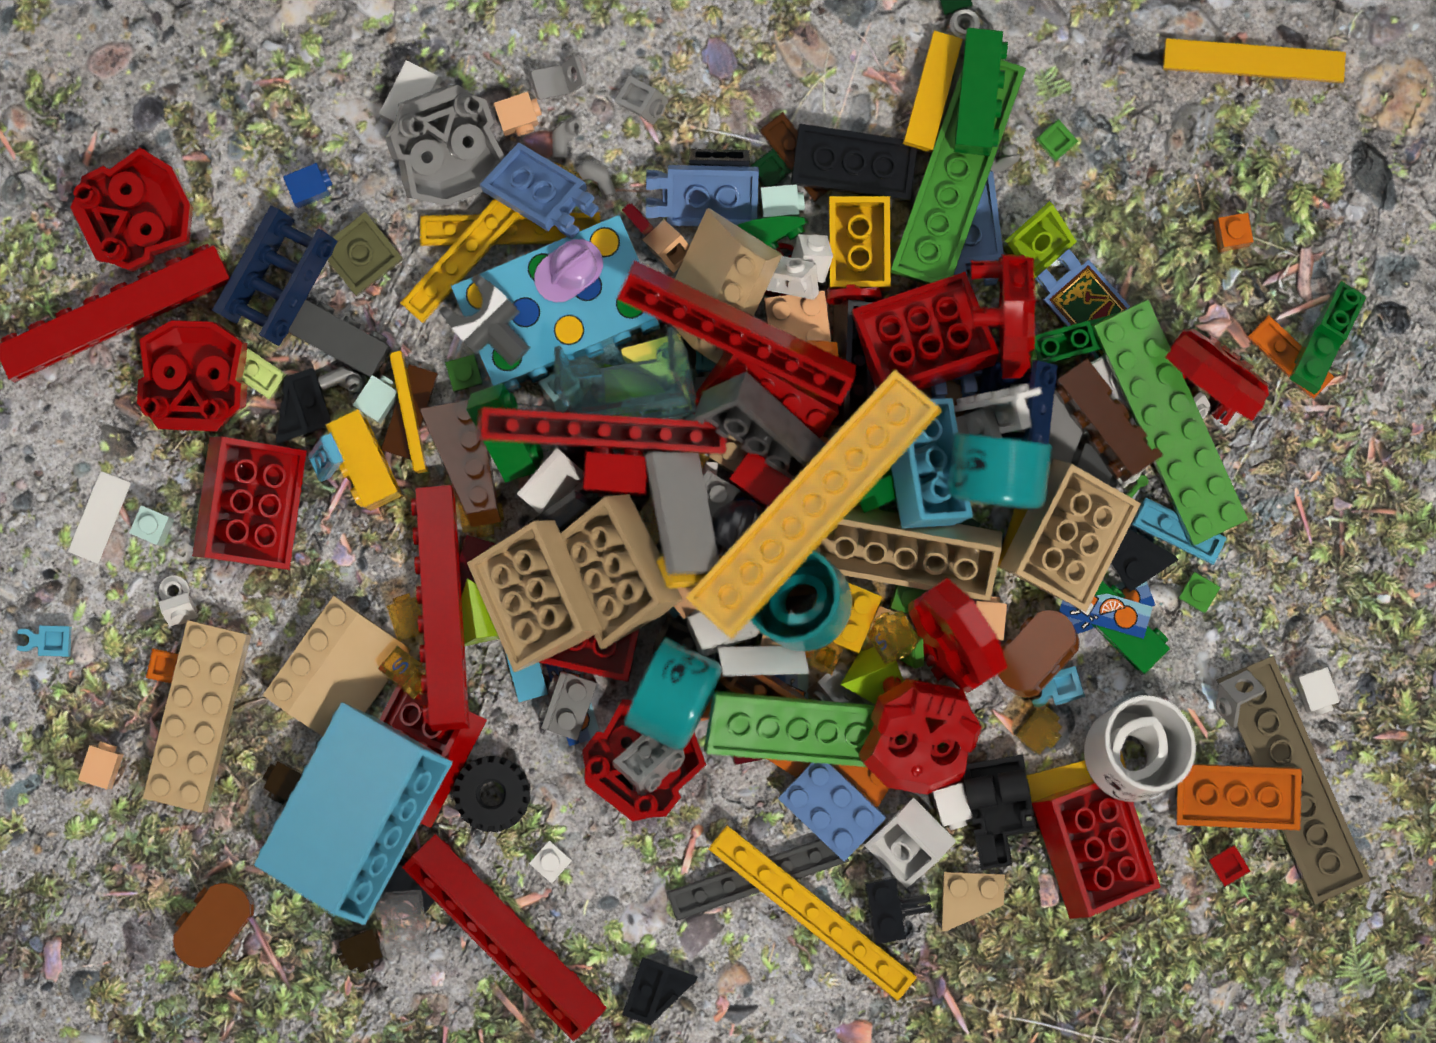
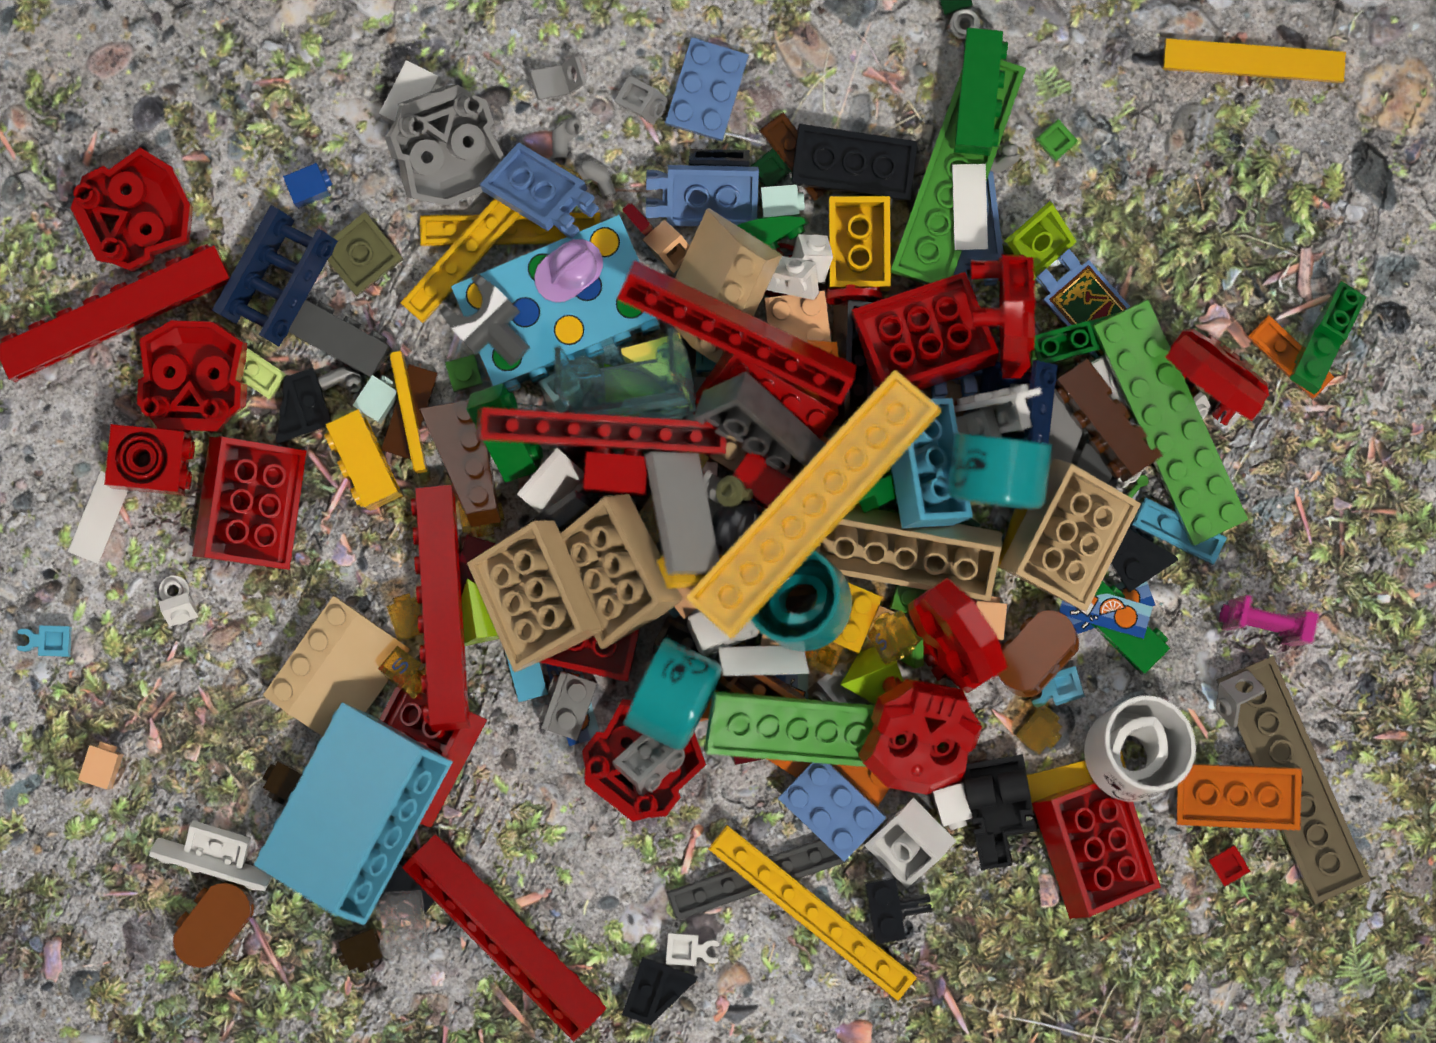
light aqua brick [129,505,175,547] -> none
tan brick [143,620,251,813] -> none
orange tile [146,648,179,683] -> none
medium azure tile [308,433,344,482] -> none
black tyre [453,756,531,832] -> none
light nougat brick [494,92,542,136] -> none
white plate [529,840,572,883] -> none
yellow tile [903,30,963,152] -> none
tan wing [941,872,1005,931] -> none
bright green plate [1178,572,1221,614] -> none
orange brick [1213,213,1254,252] -> none
white brick [1294,667,1340,716] -> none
none -> red brick [104,424,195,496]
none -> white bracket [149,820,272,891]
none -> medium blue plate [665,37,749,142]
none -> white plate [666,933,719,966]
none -> olive plate [716,476,753,507]
none -> white sticker [952,164,988,250]
none -> dark pink fence [1219,595,1320,646]

